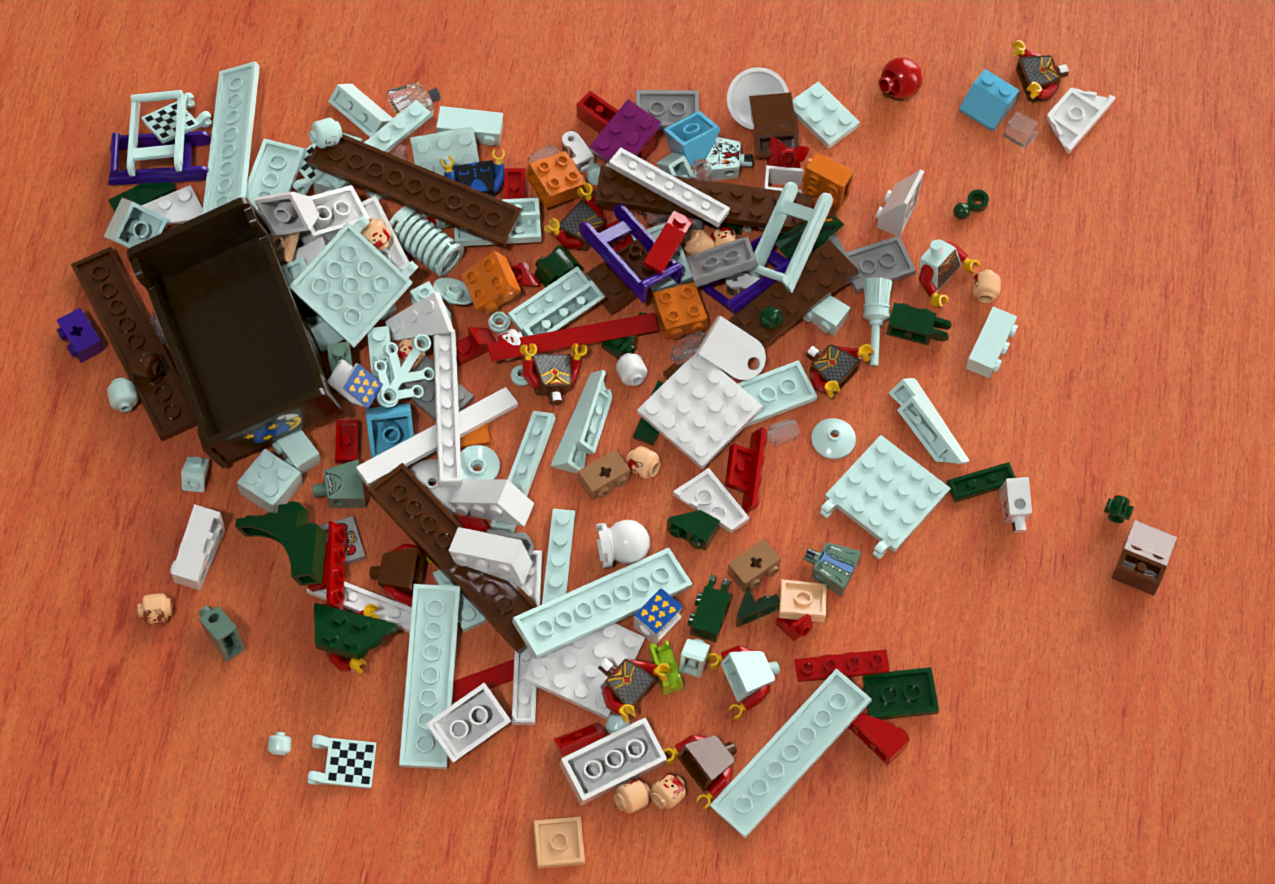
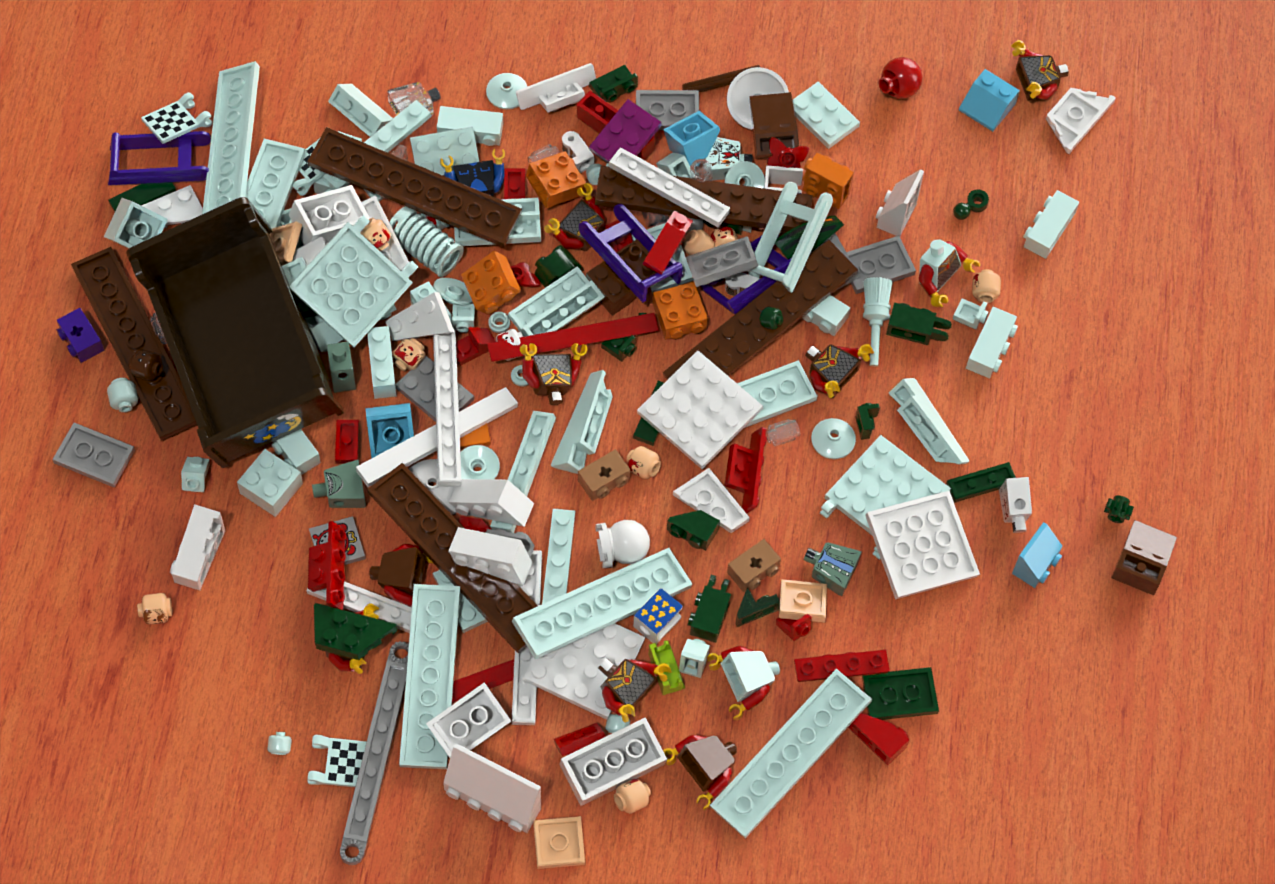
light aqua piece [126,90,187,177] -> none
sand green torso [199,606,246,662] -> none
dark green arch [235,501,327,586] -> none
white slope [254,192,320,236] -> none
light aqua head [308,118,342,148] -> none
piece [327,359,383,408] -> none
light aqua plant [372,334,435,408] -> none
white head [616,353,648,386] -> none
light nougat head [650,774,686,809] -> none
clear tile [669,331,707,364] -> none
white tile [696,316,766,380] -> none
clear brick [1003,111,1039,148] -> none
none -> light grey plate [52,423,135,487]
none -> light grey plate [340,641,409,865]
none -> white slope [443,743,541,833]
none -> light aqua bracket [451,303,475,332]
none -> light aqua dish [486,73,527,109]
none -> white bracket [516,63,596,112]
none -> dark green bracket [589,65,638,102]
none -> reddish brown axle [682,65,761,92]
none -> light aqua dish [725,161,765,188]
none -> dark green bracket [855,403,880,440]
none -> white plate [865,491,980,600]
none -> light aqua bracket [953,298,989,329]
none -> medium azure slope [1012,522,1063,588]
none -> light aqua brick [1023,190,1079,259]

